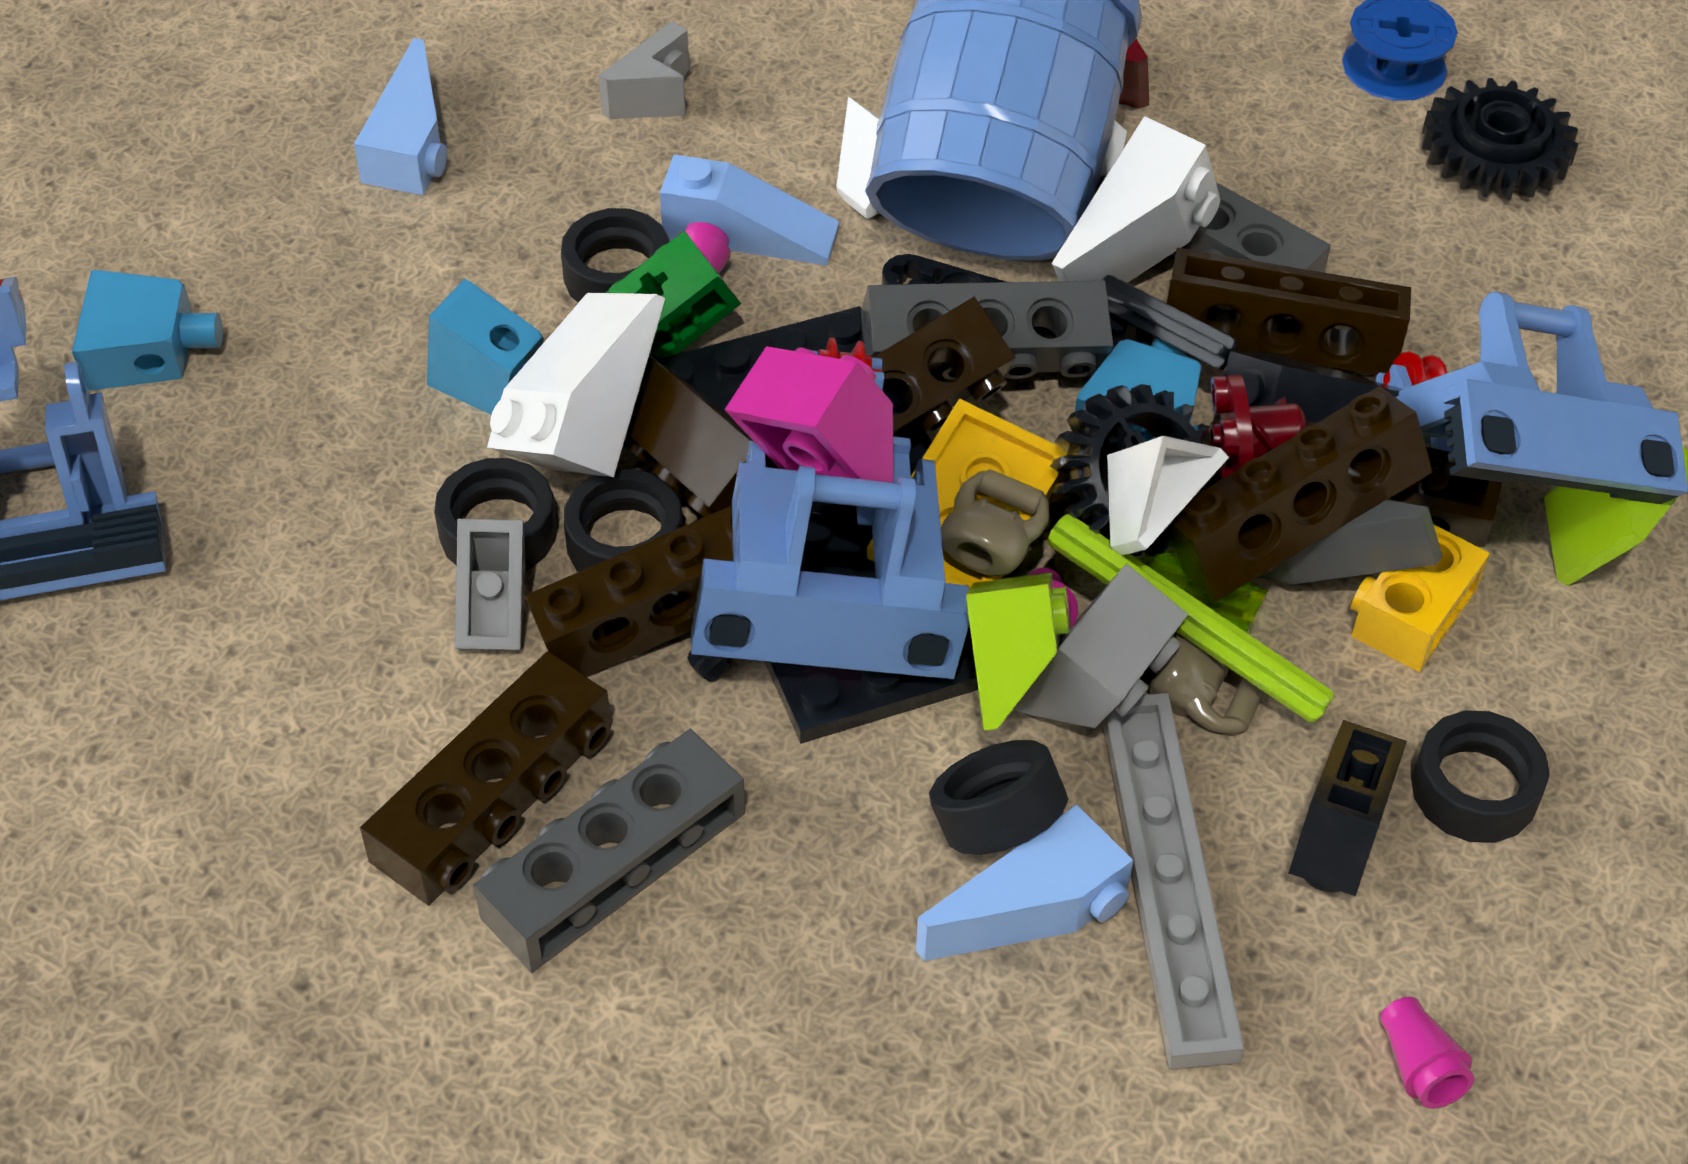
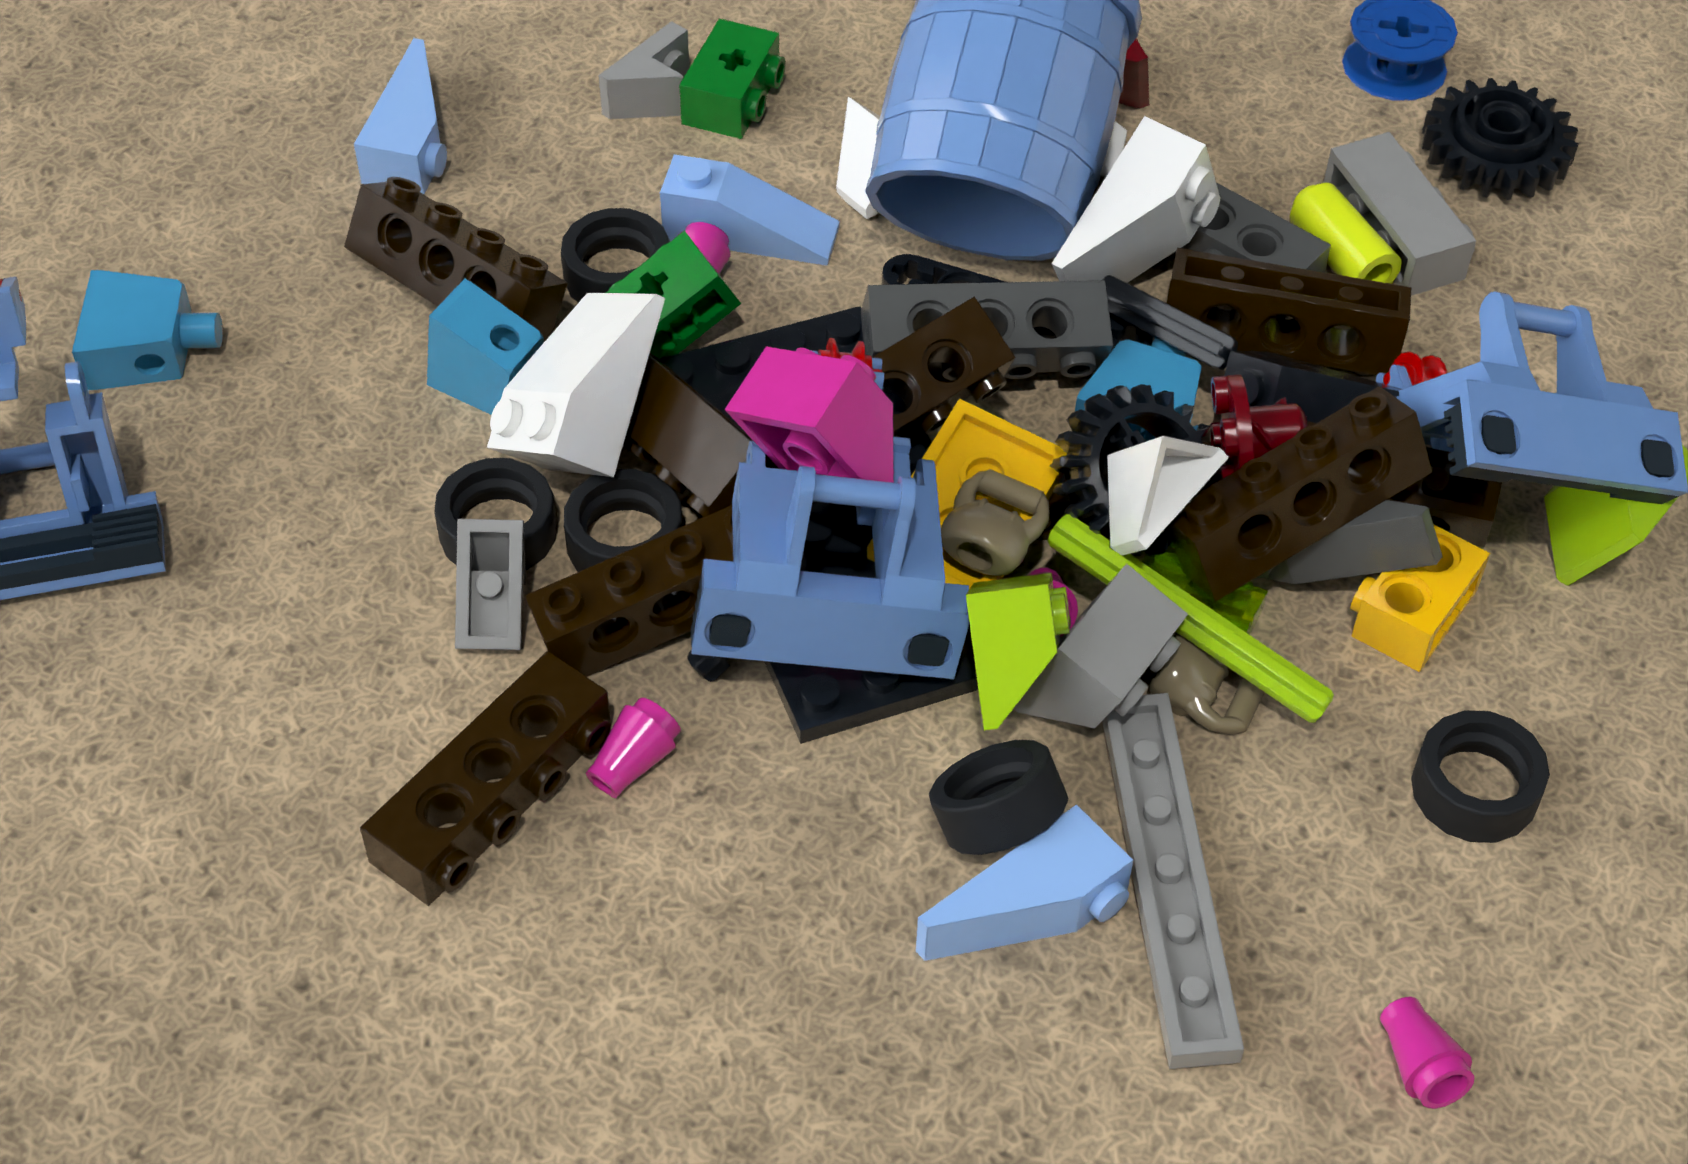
dark grey brick [473,728,745,973] -> none
black slope [1288,720,1407,897] -> none
none -> dark brown brick [344,177,568,342]
none -> dark pink cone [586,697,681,799]
none -> green brick [679,18,786,139]
none -> neon yellow brick [1289,183,1402,284]
none -> light grey brick [1324,132,1476,296]

